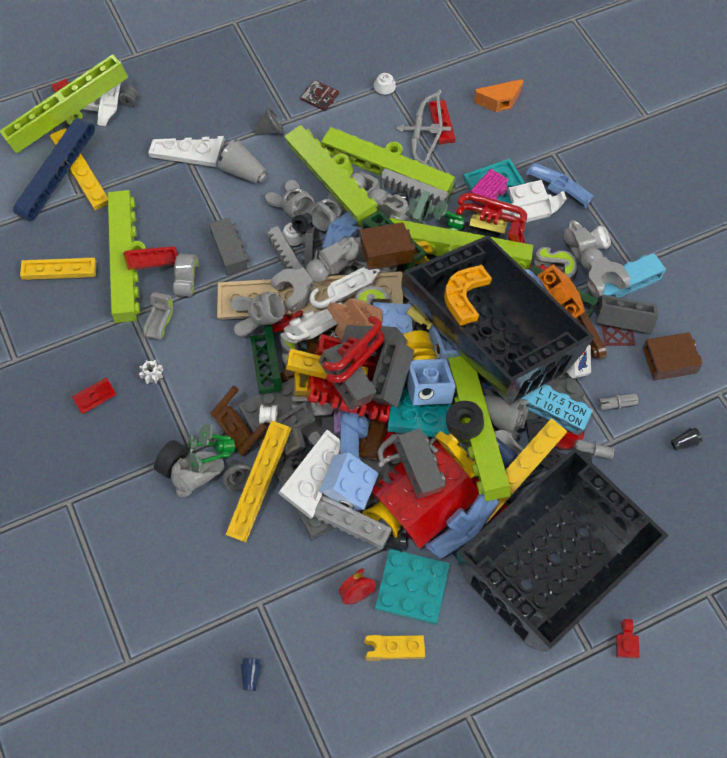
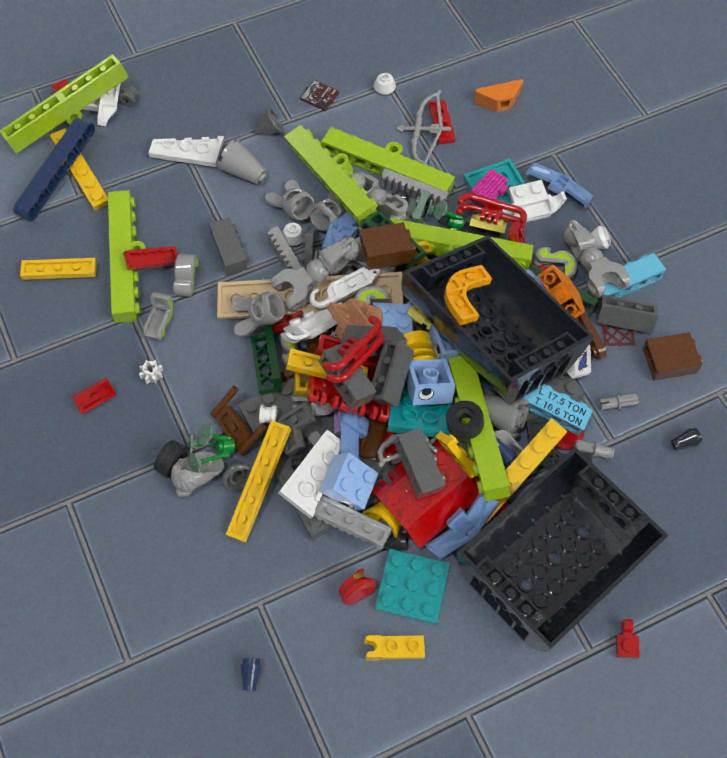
black cone [292,213,312,233] -> none

